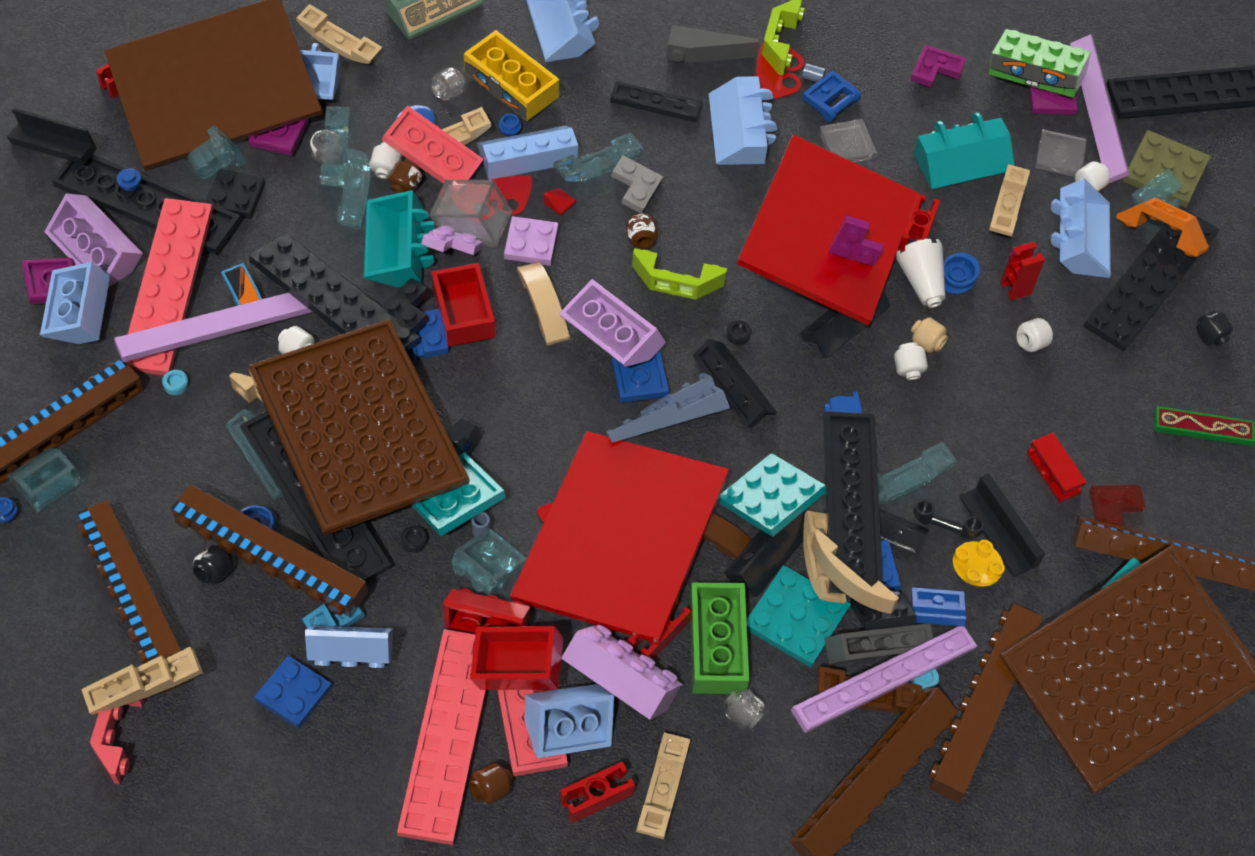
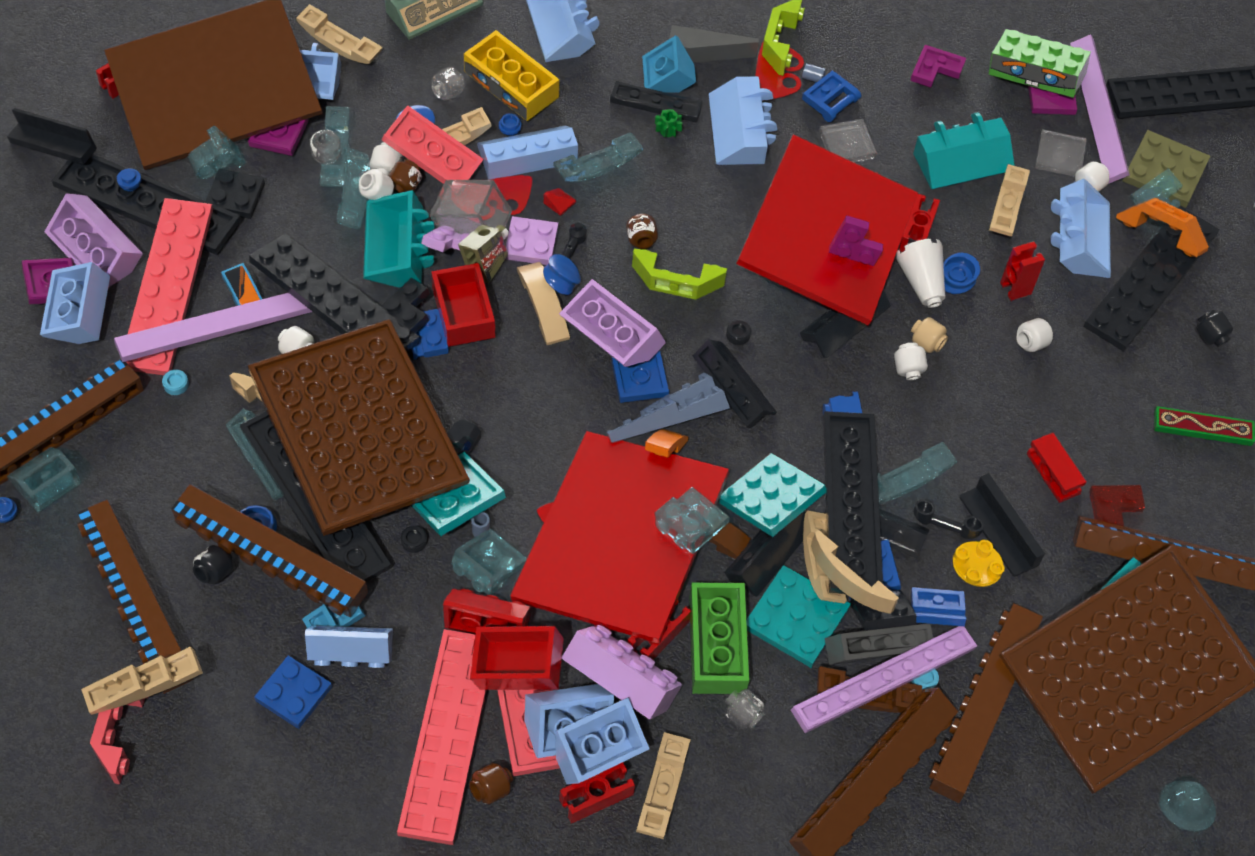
light grey plate [611,155,663,213] -> none
none -> white head [359,169,394,200]
none -> olive torso [458,225,509,283]
none -> blue piece [543,254,581,295]
none -> light blue slope [555,698,649,784]
none -> black piece [561,222,587,259]
none -> dark azure slope [642,35,696,93]
none -> orange slope [645,429,688,457]
none -> green gear [655,109,683,137]
none -> clear light blue plate [655,487,729,554]
none -> clear light blue hat [1159,780,1216,831]

